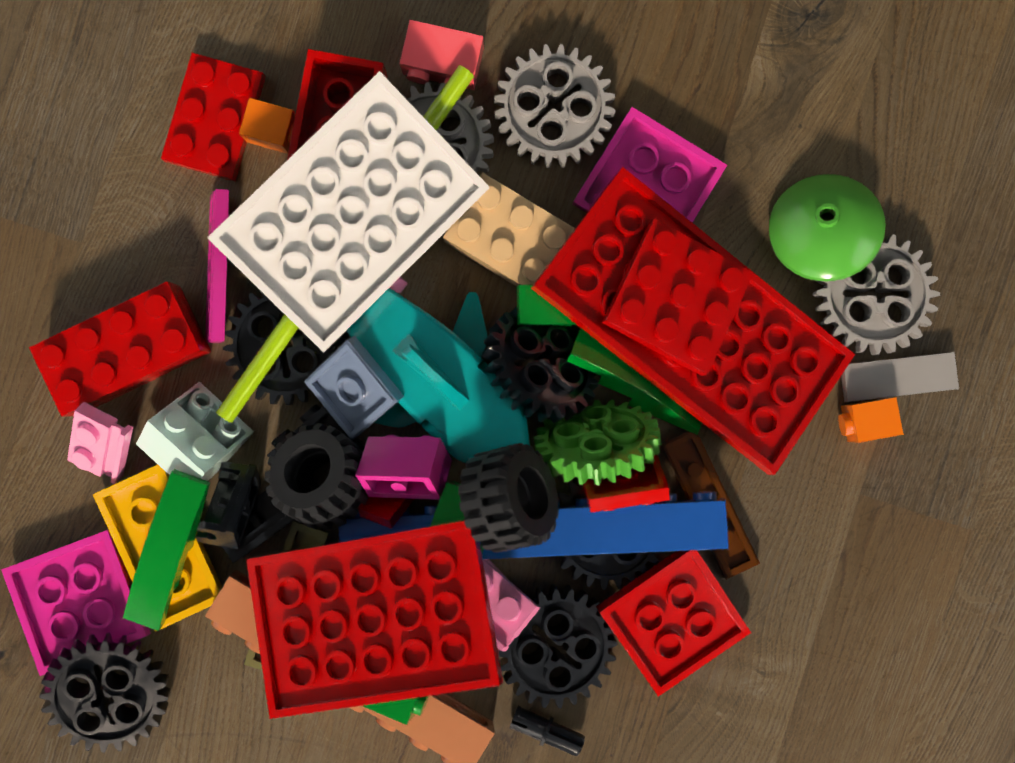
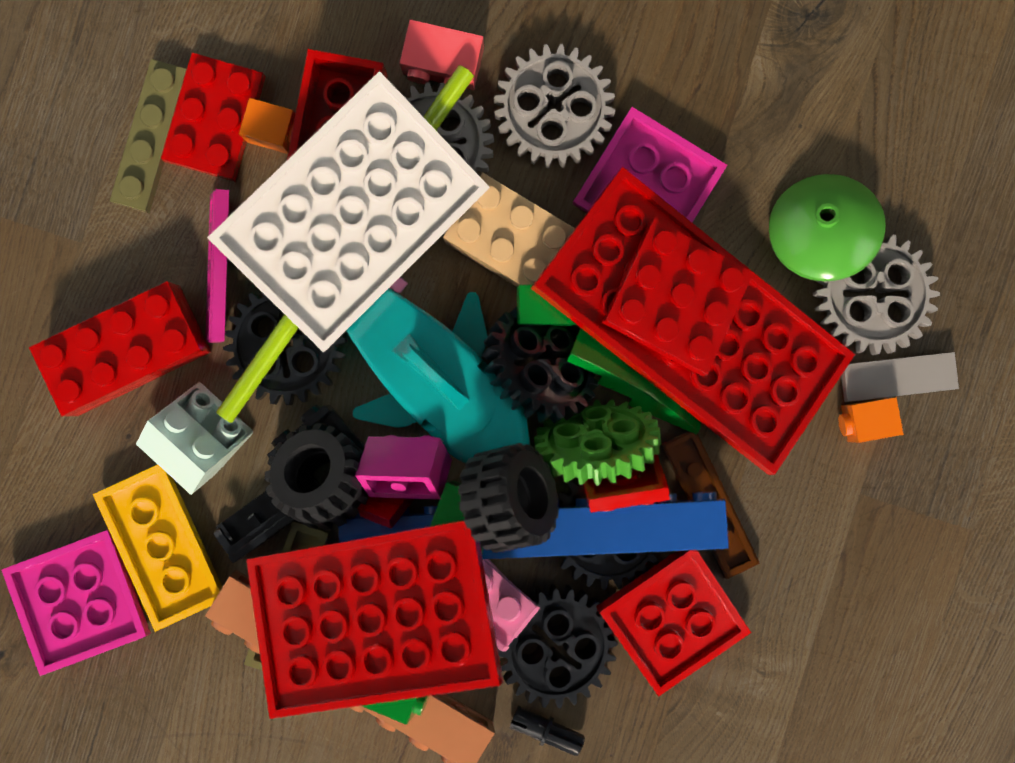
black gear [39,633,171,753] -> none
bright pink plate [67,402,133,484] -> none
green slope [123,469,210,631] -> none
black hinge [196,462,261,550] -> none
sand blue tile [304,336,404,440] -> none
none -> olive plate [110,59,187,214]

